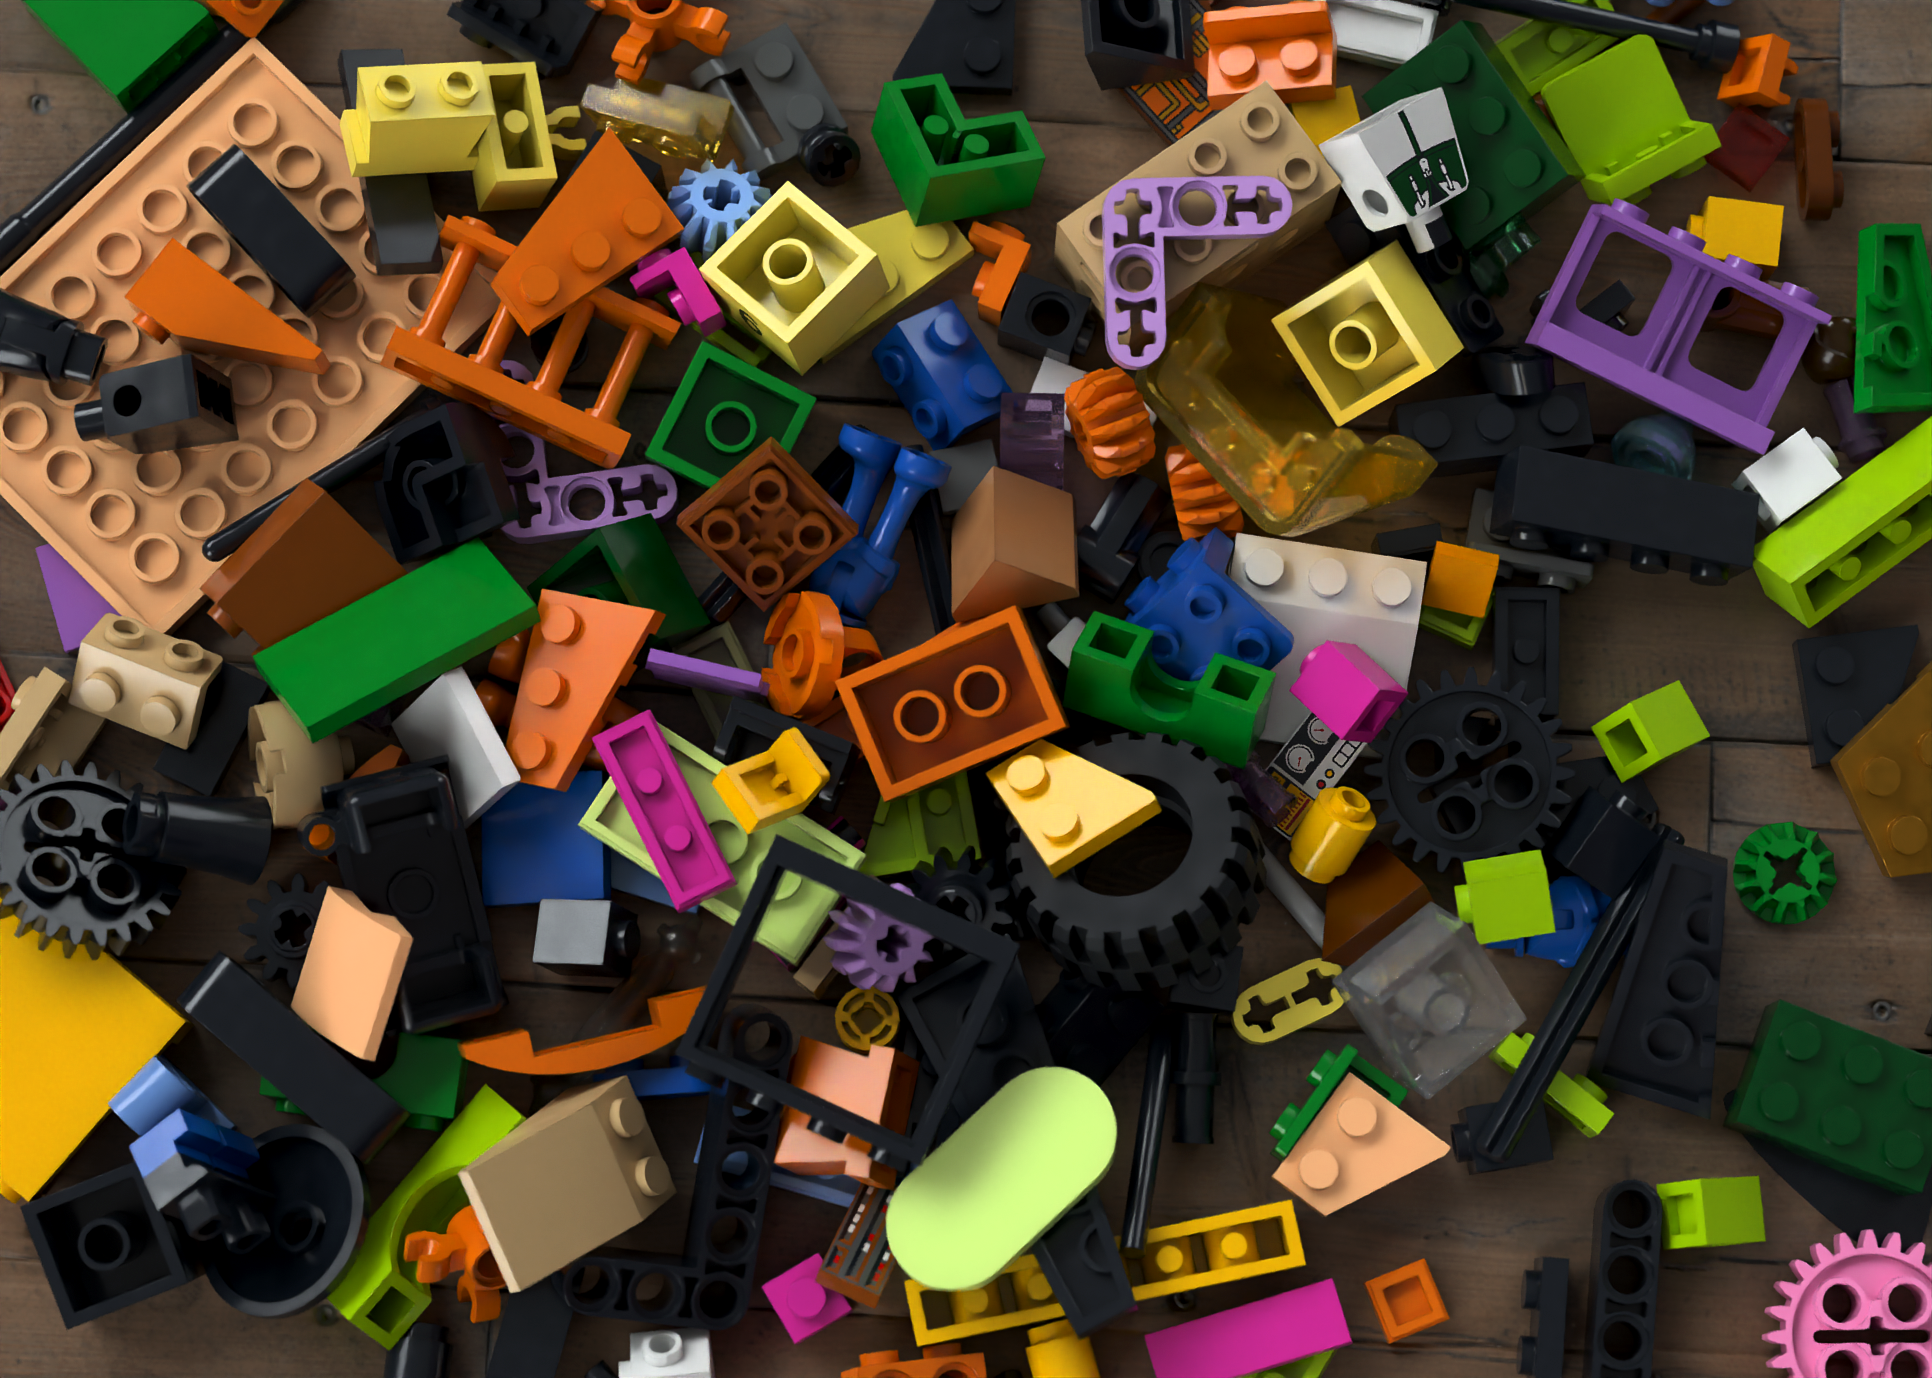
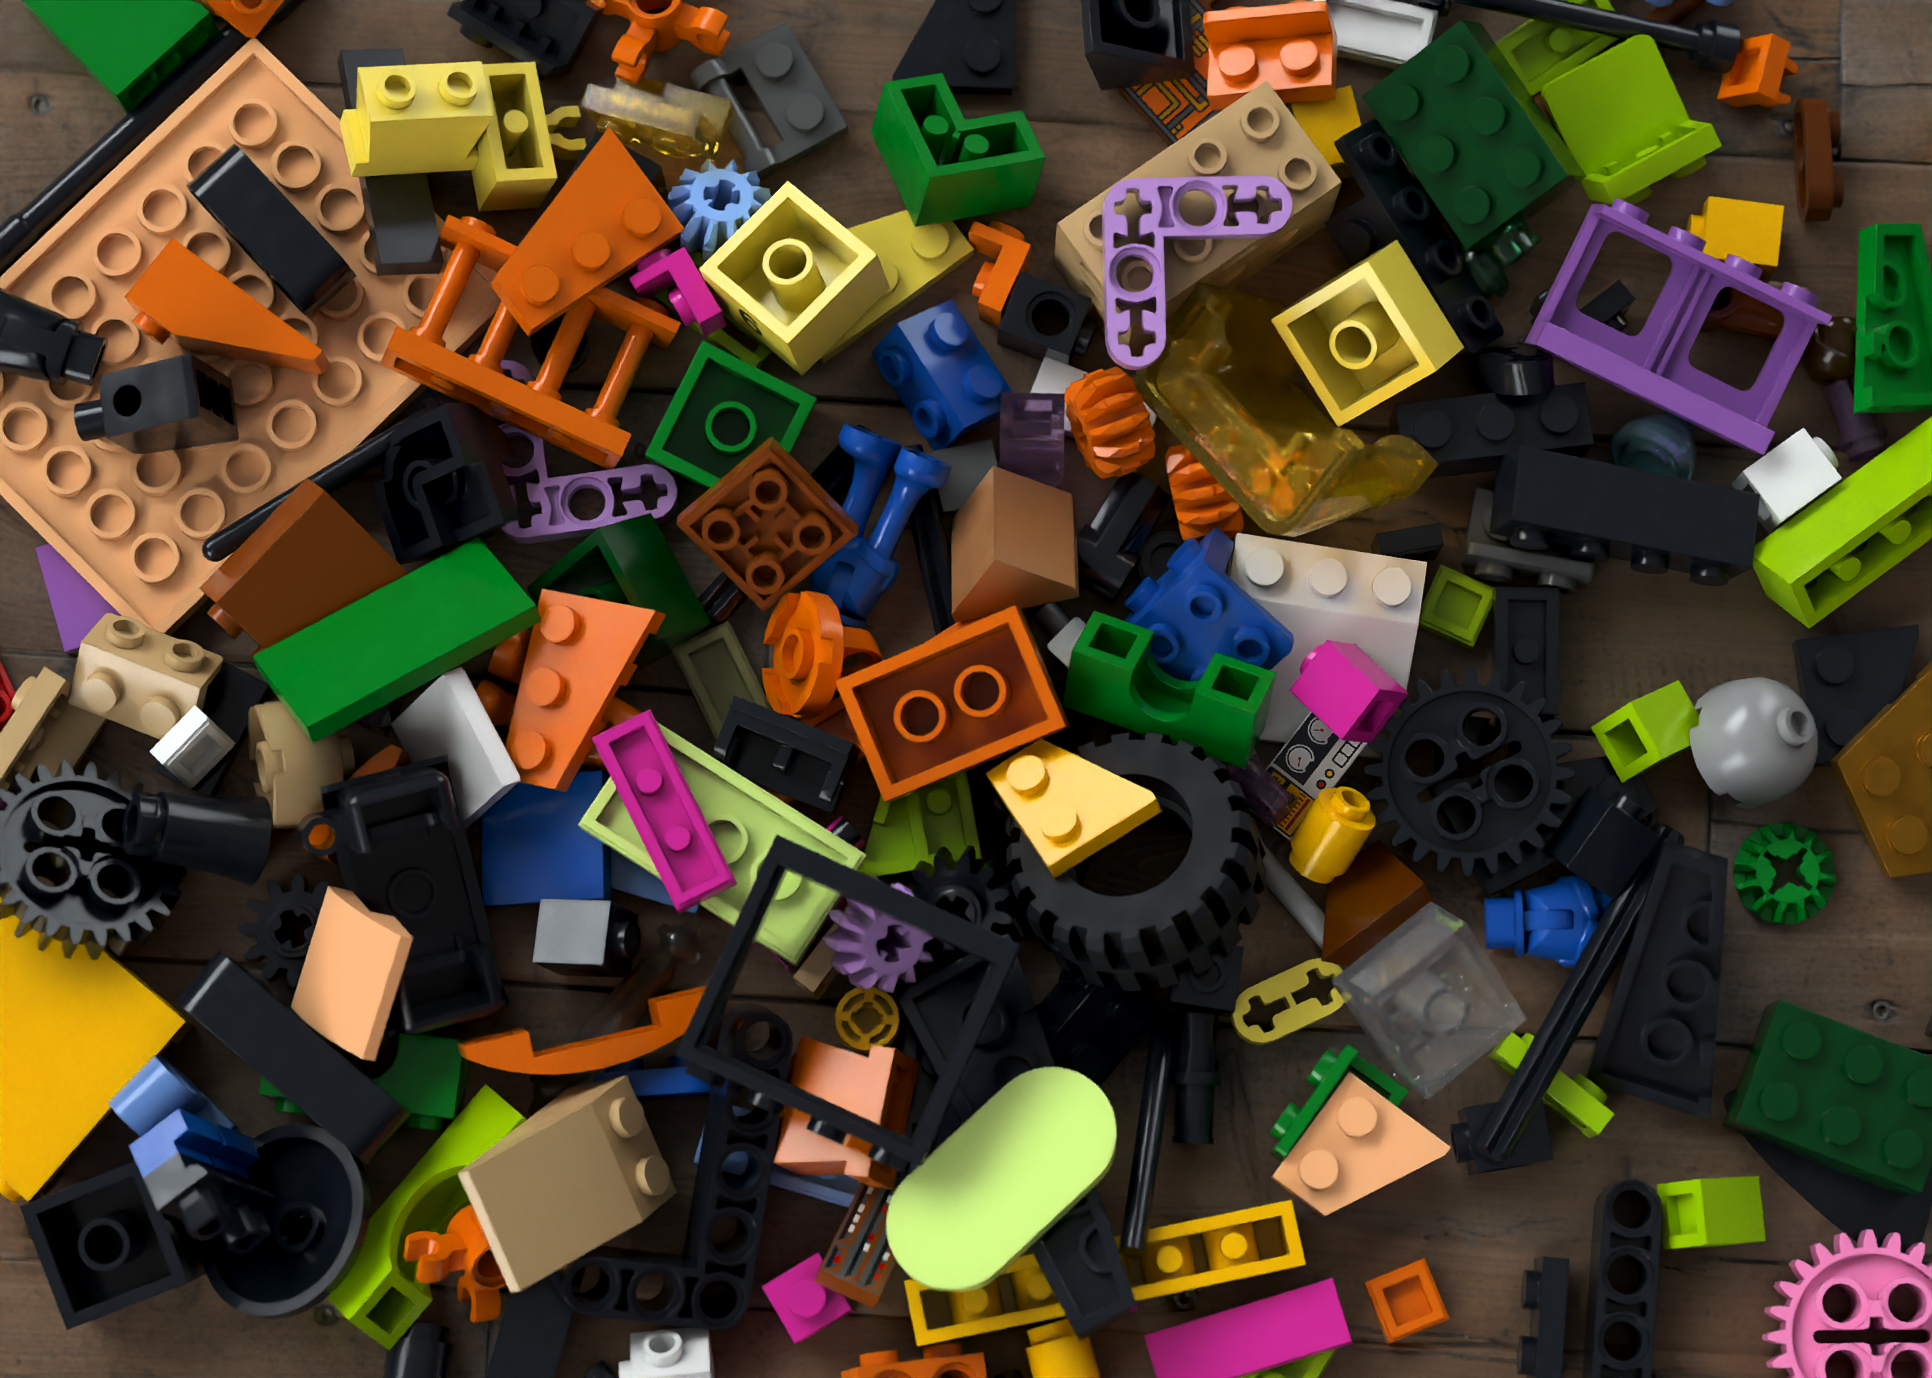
medium lavender piece [645,648,770,704] -> none
yellow bracket [711,727,830,834] -> none
black bush [797,123,861,187] -> none
white torso [1318,87,1469,253] -> none
light orange tile [1421,541,1500,618] -> none
lime brick [1454,850,1556,945] -> none
clear red tile [1704,103,1790,193] -> none
none -> white tile [149,705,235,789]
none -> light grey cylinder [1690,677,1818,809]

